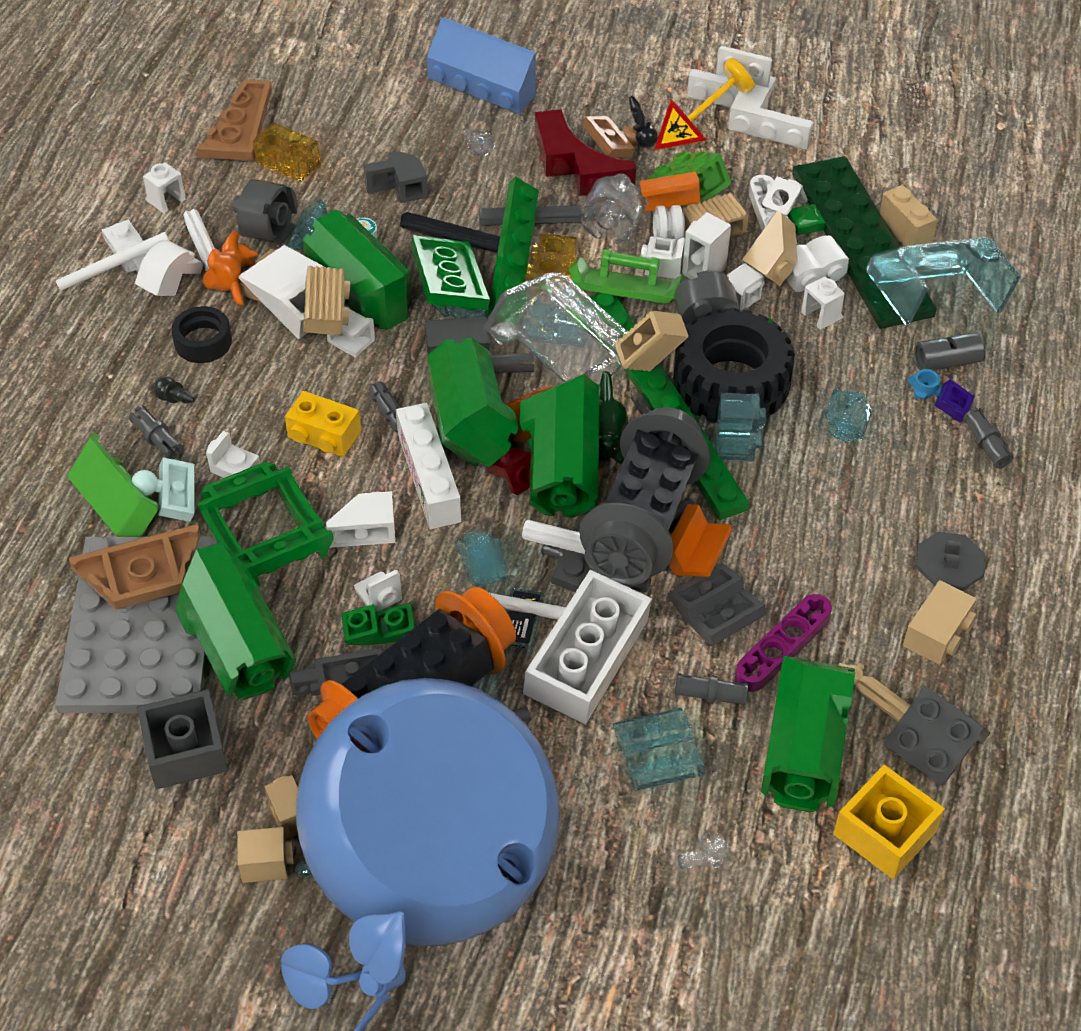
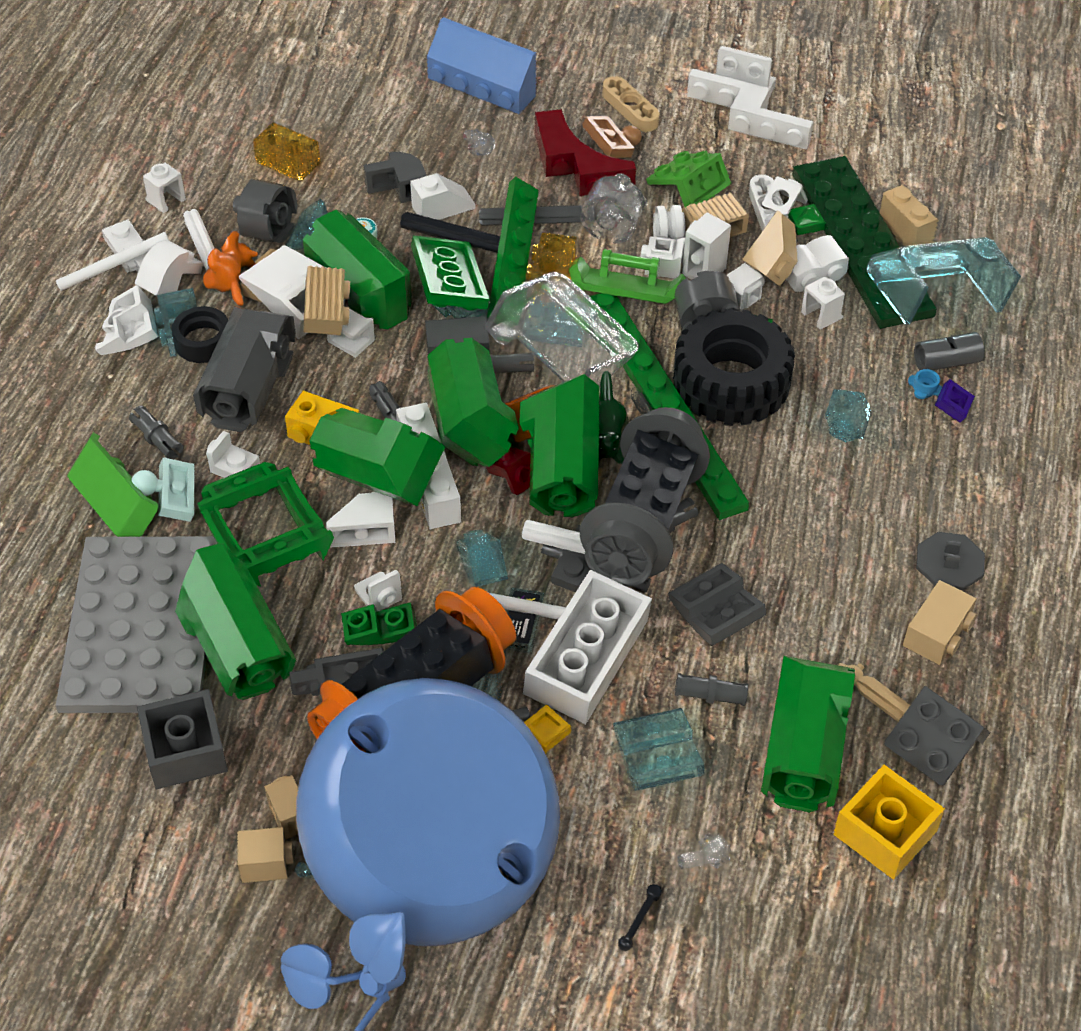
medium nougat wing [69,524,201,610] -> none
pearl dark grey bar [154,377,195,404] -> none
medium nougat wing [197,79,272,161] -> none
tan brick [615,310,689,372] -> none
black bar [629,96,658,147] -> none
orange panel [639,172,701,212] -> none
yellow piece [654,58,755,151] -> none
orange panel [669,504,732,577] -> none
clear light blue brick [716,393,766,461] -> none
magenta beam [735,594,832,692] -> none
dark grey pin [963,408,1014,469] -> none
none -> white slope [95,285,159,355]
none -> clear light blue bracket [154,288,197,357]
none -> dark grey brick [193,306,296,432]
none -> green brick [309,408,446,506]
none -> white slope [410,173,475,220]
none -> yellow tile [524,704,571,754]
none -> tan beam [603,76,659,132]
none -> black hinge [618,884,662,952]

